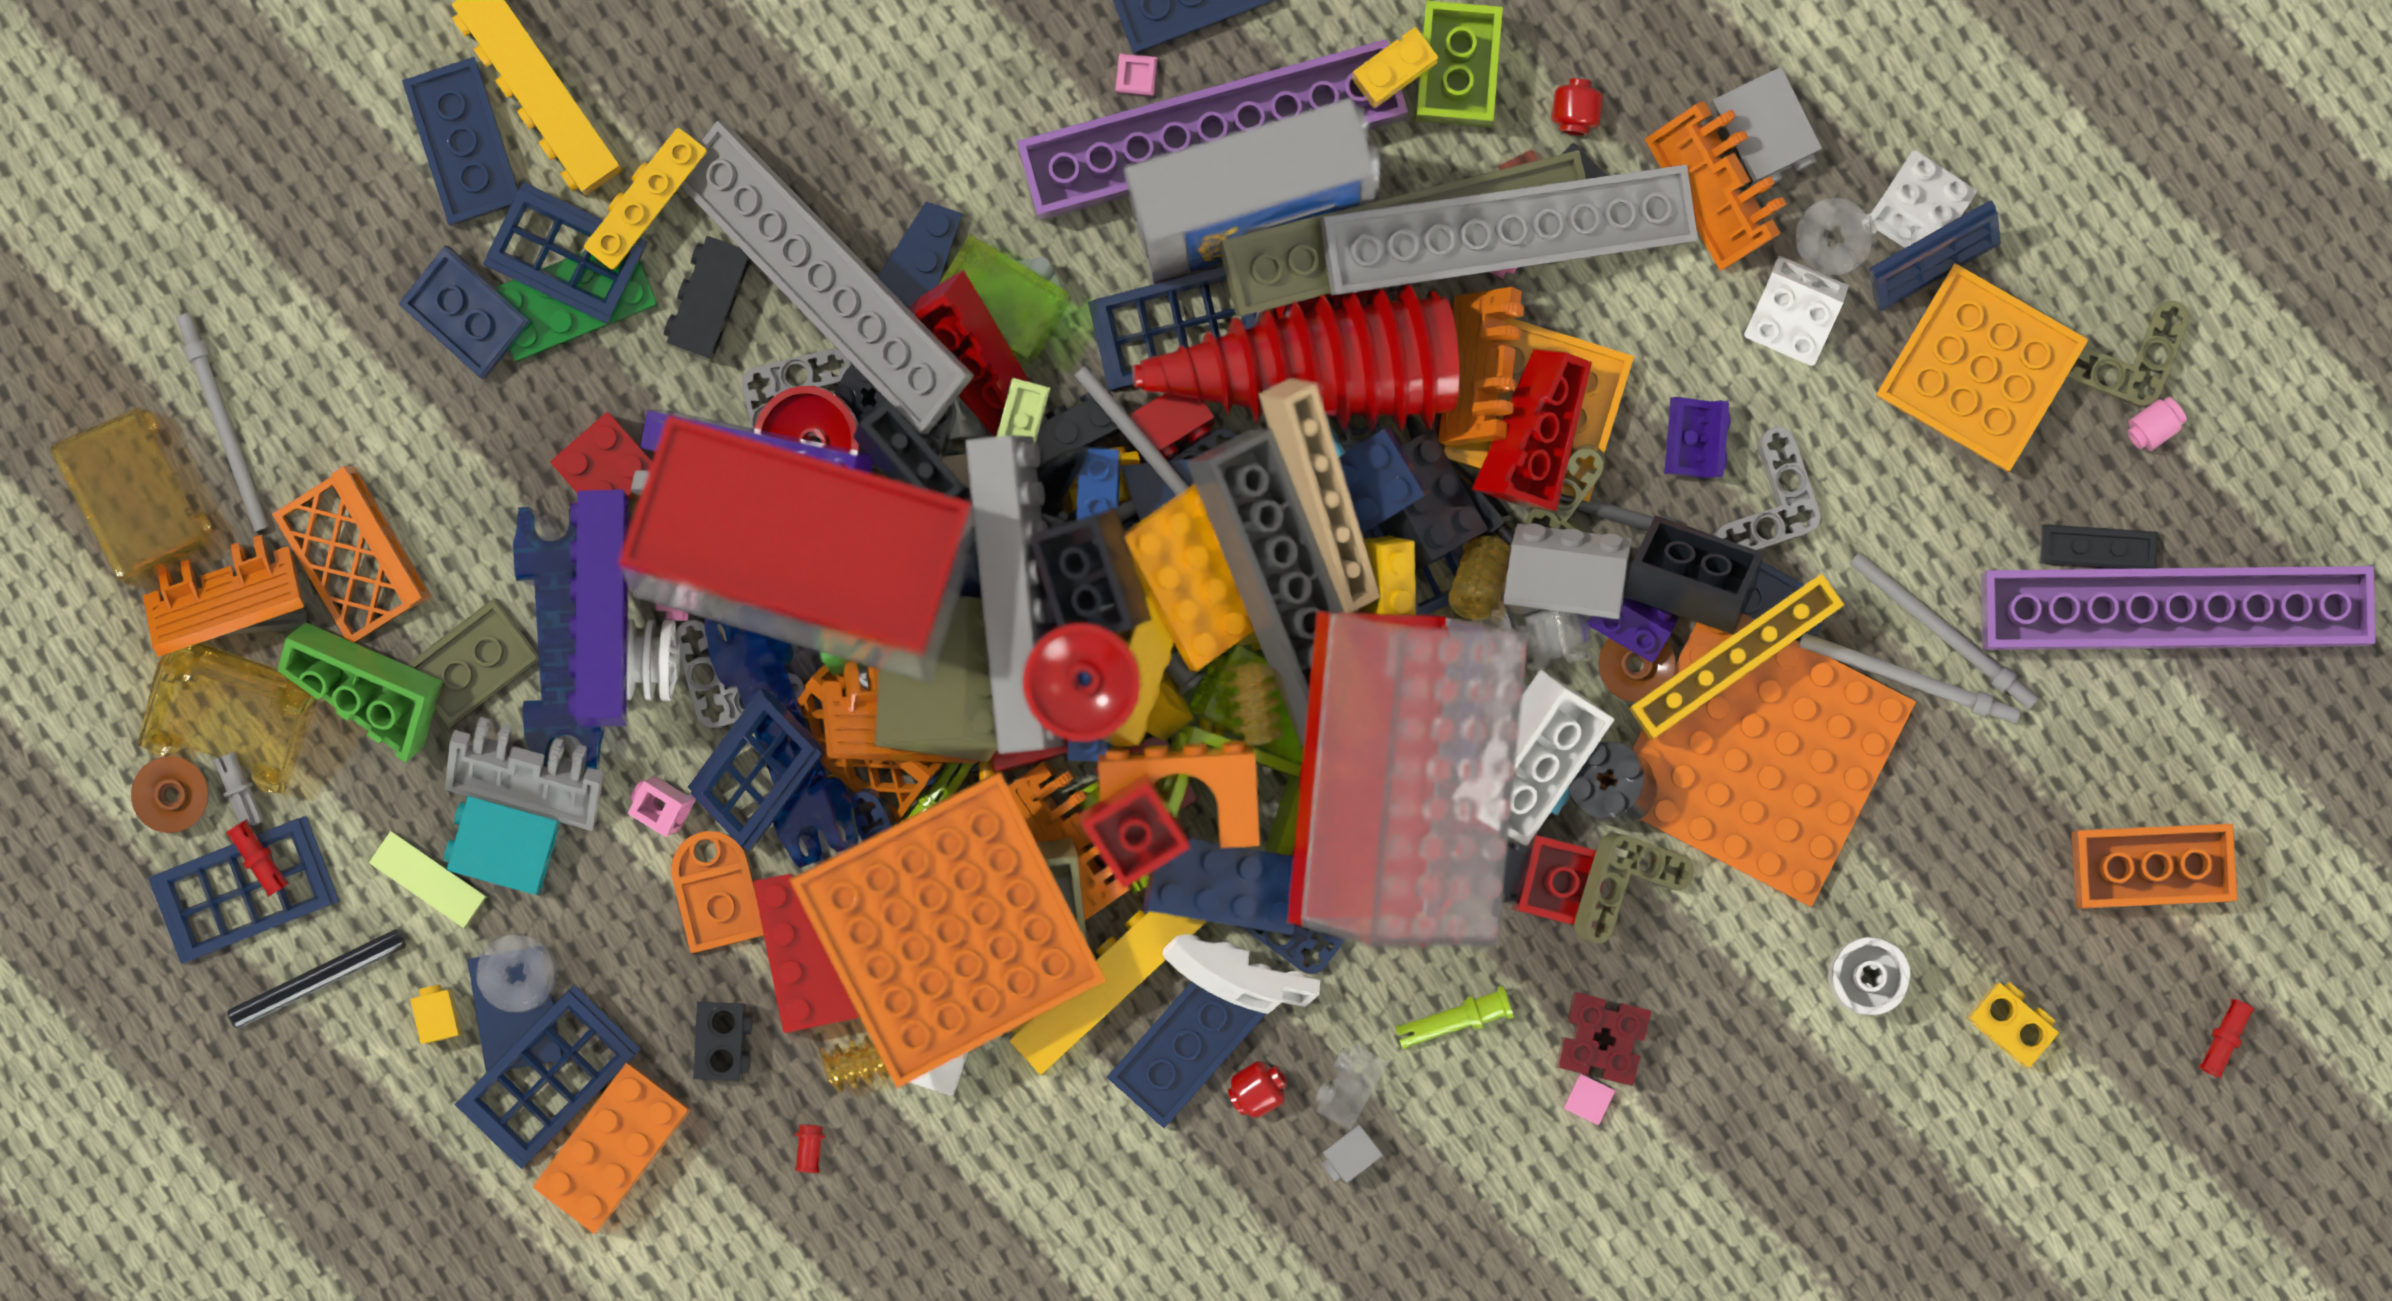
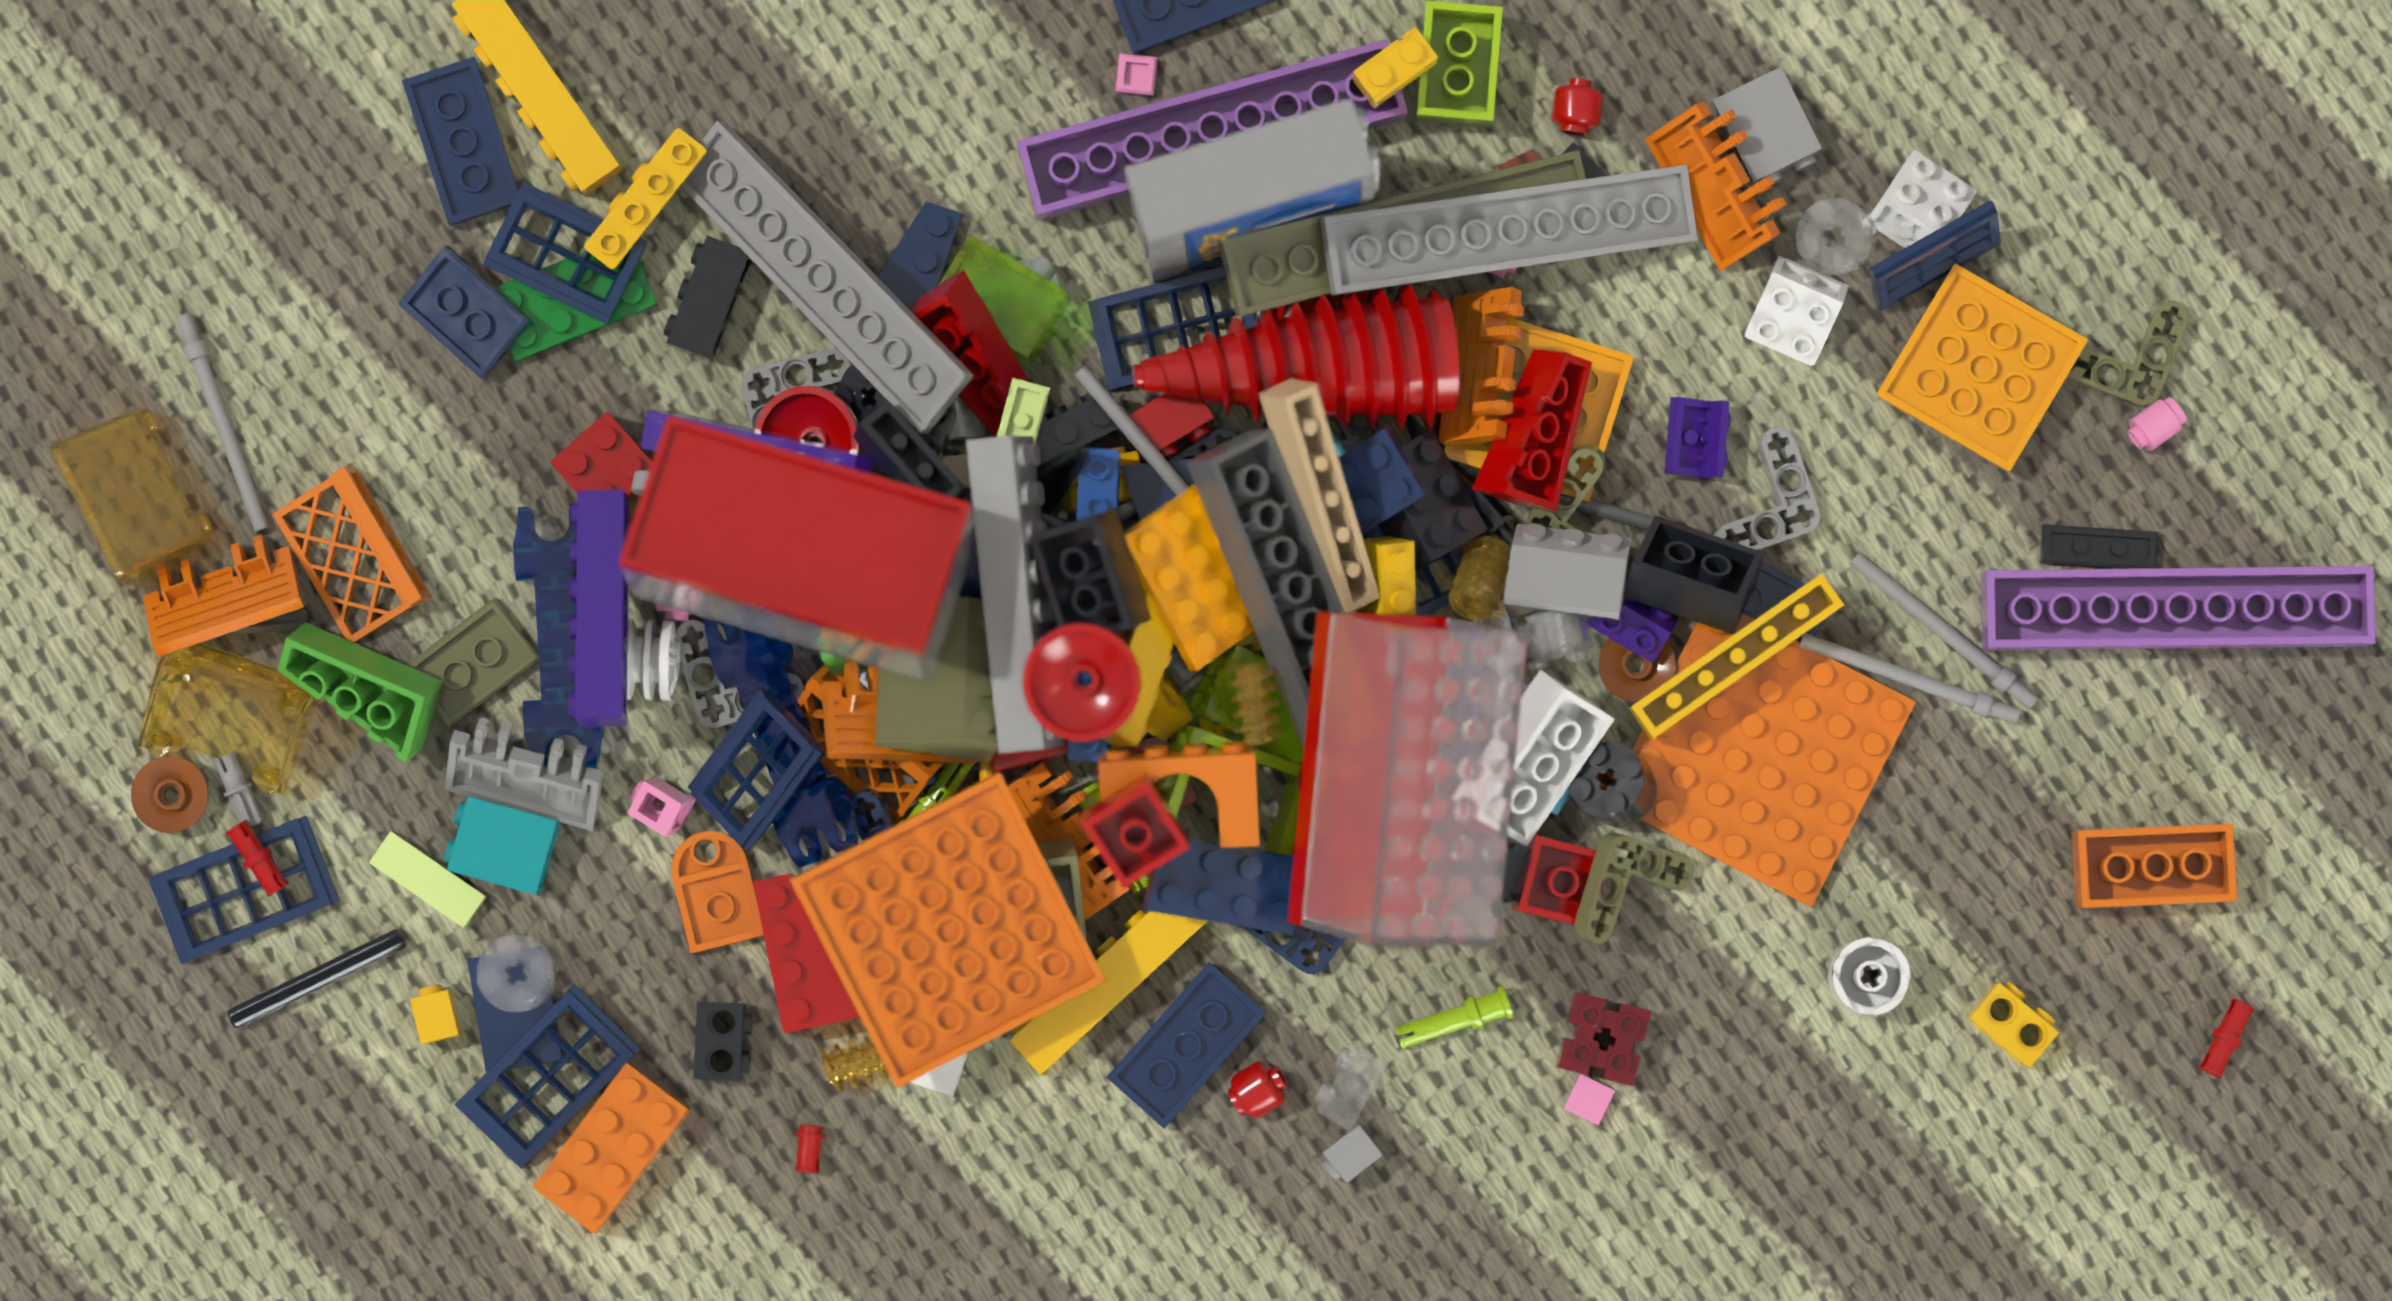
white slope [1163,935,1320,1014] -> none

